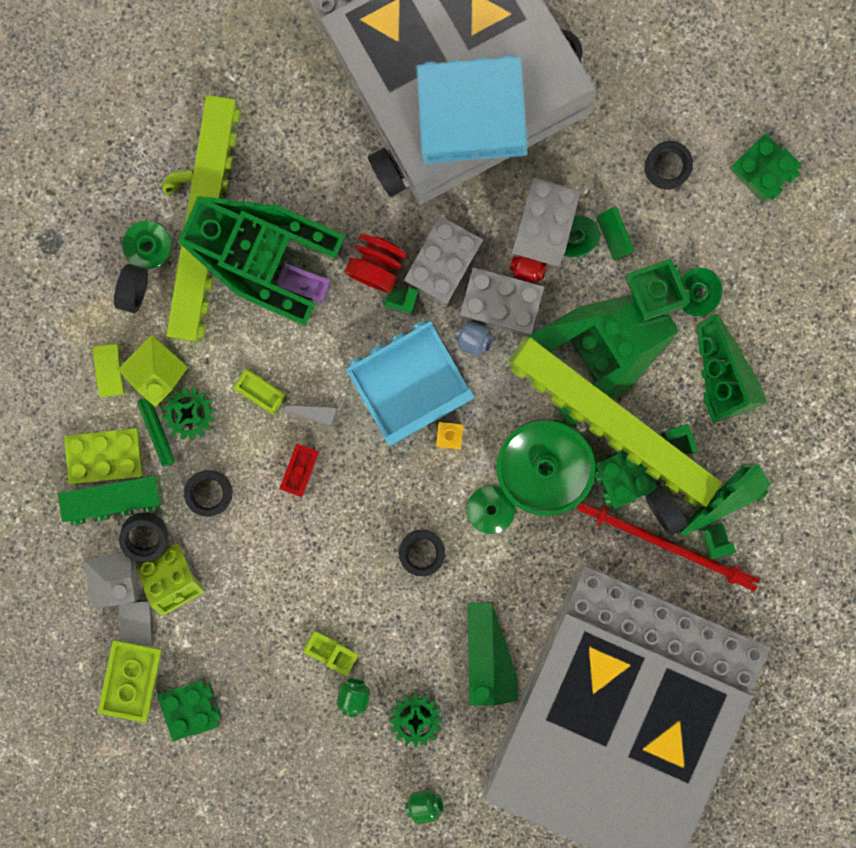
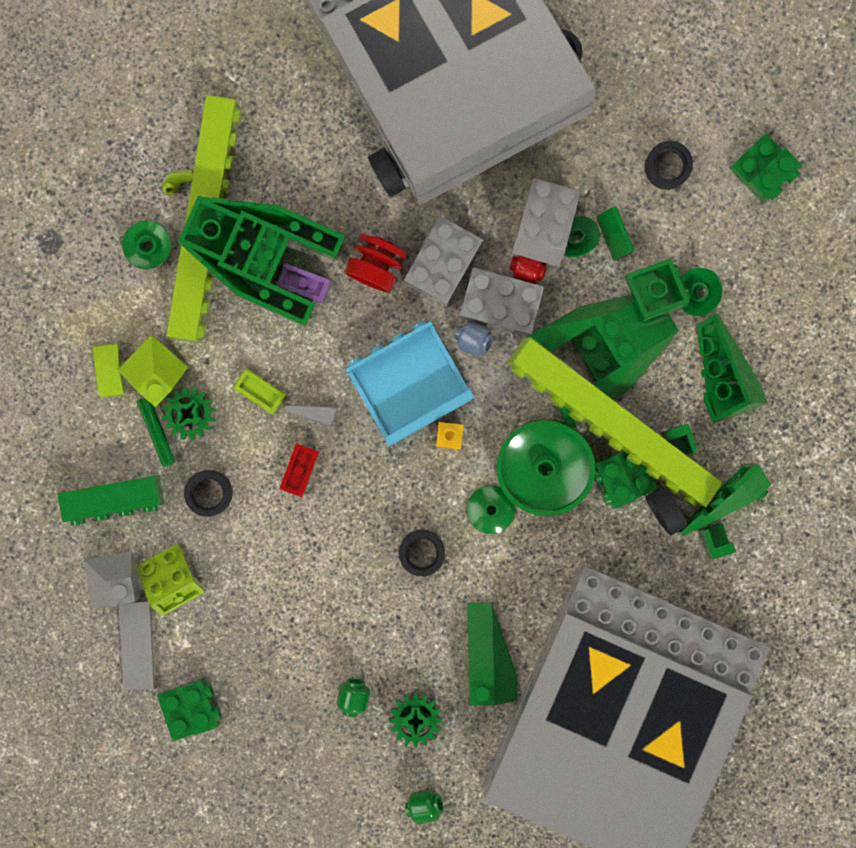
lime plate [64,428,144,484] -> none
lime plate [98,639,163,723] -> none
black tyre [114,264,148,314] -> none
black tyre [119,512,168,562] -> none
lime slope [302,629,359,676] -> none
green panel [383,285,418,316] -> none
medium azure panel [417,55,527,164] -> none
red bar [576,502,760,592] -> none

